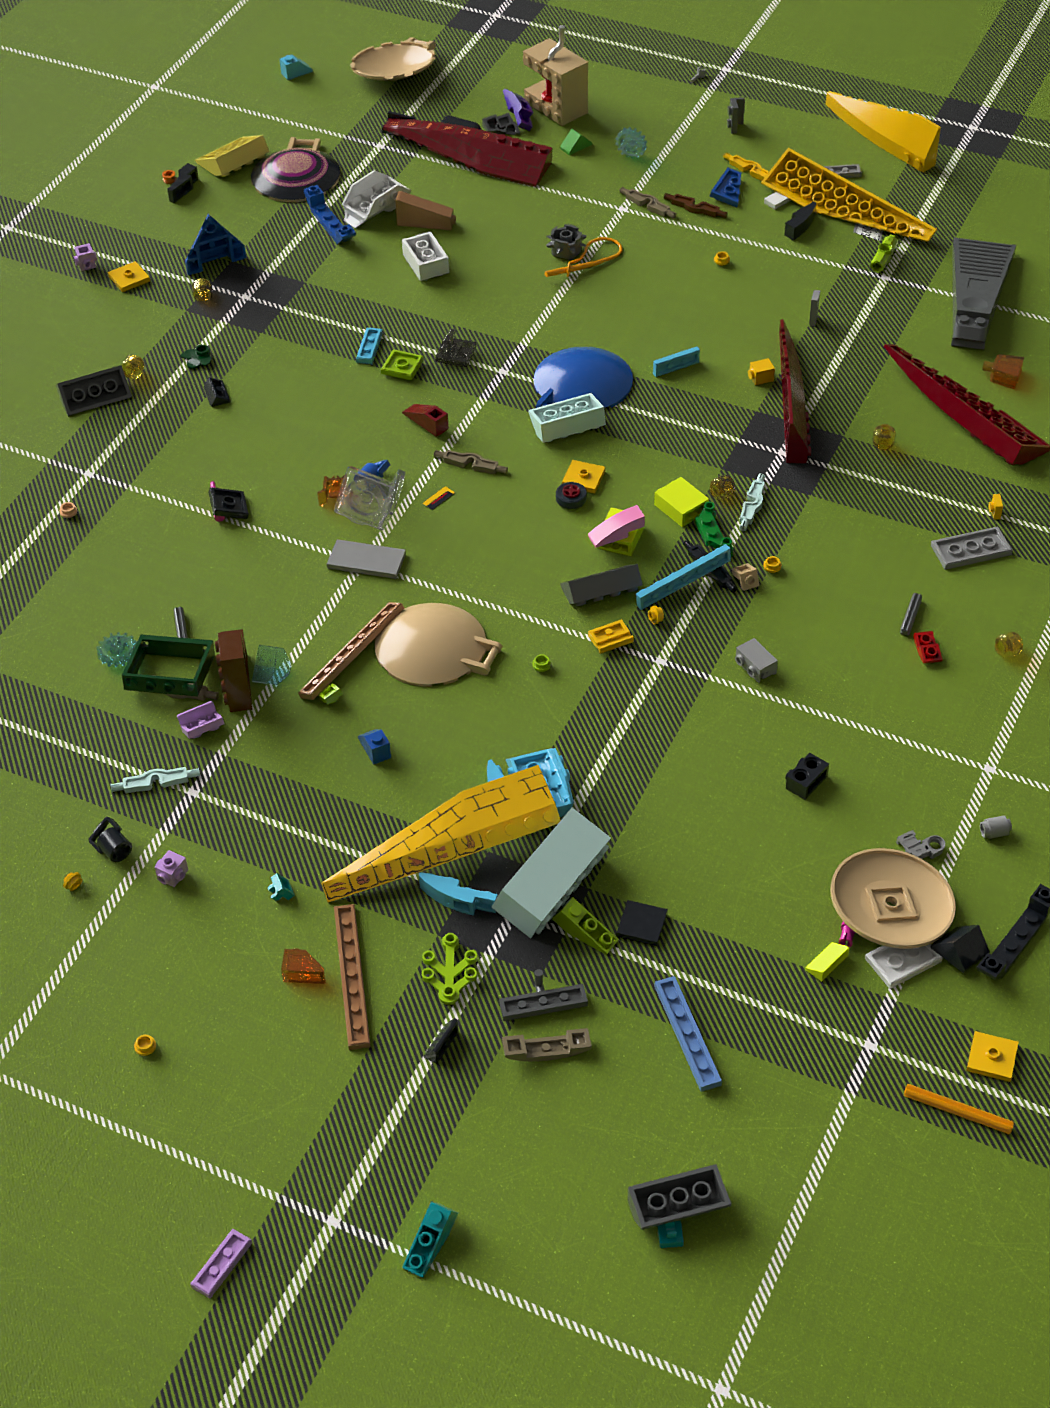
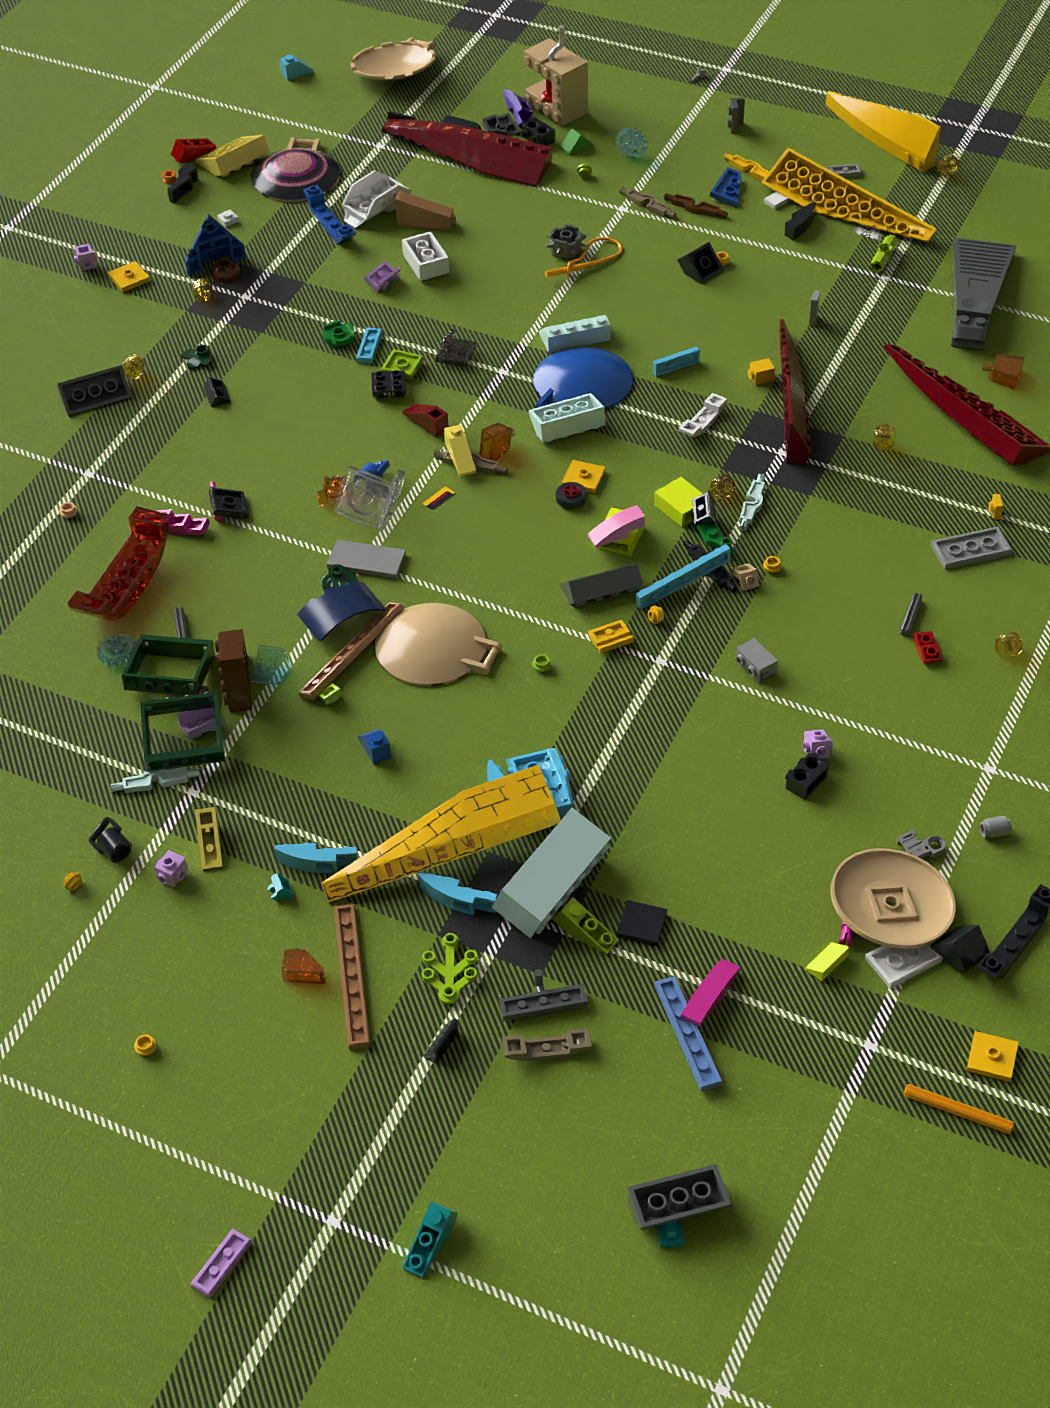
none -> clear red slope [67,506,169,621]
none -> dark pink slope [135,509,210,535]
none -> dark green window [140,692,226,772]
none -> red slope [170,138,217,163]
none -> light yellow slope [195,807,223,870]
none -> reddish brown piece [212,259,241,282]
none -> white plate [217,210,239,227]
none -> medium azure slope [275,843,358,874]
none -> dark blue panel [297,581,386,641]
none -> dark green plate [321,564,357,590]
none -> green plate [322,321,355,349]
none -> lavender bracket [364,261,401,292]
none -> black hinge [371,370,406,399]
none -> light yellow slope [444,425,476,477]
none -> clear orange torso [479,423,515,461]
none -> black brick [522,117,555,146]
none -> light aqua slope [539,315,611,353]
none -> lime plate [577,164,592,178]
none -> black slope [677,242,724,284]
none -> white slope [678,393,727,437]
none -> dark pink slope [681,958,740,1027]
none -> black slope [692,492,716,525]
none -> lavender brick [803,729,833,759]
none -> clear yellow head [937,154,960,176]

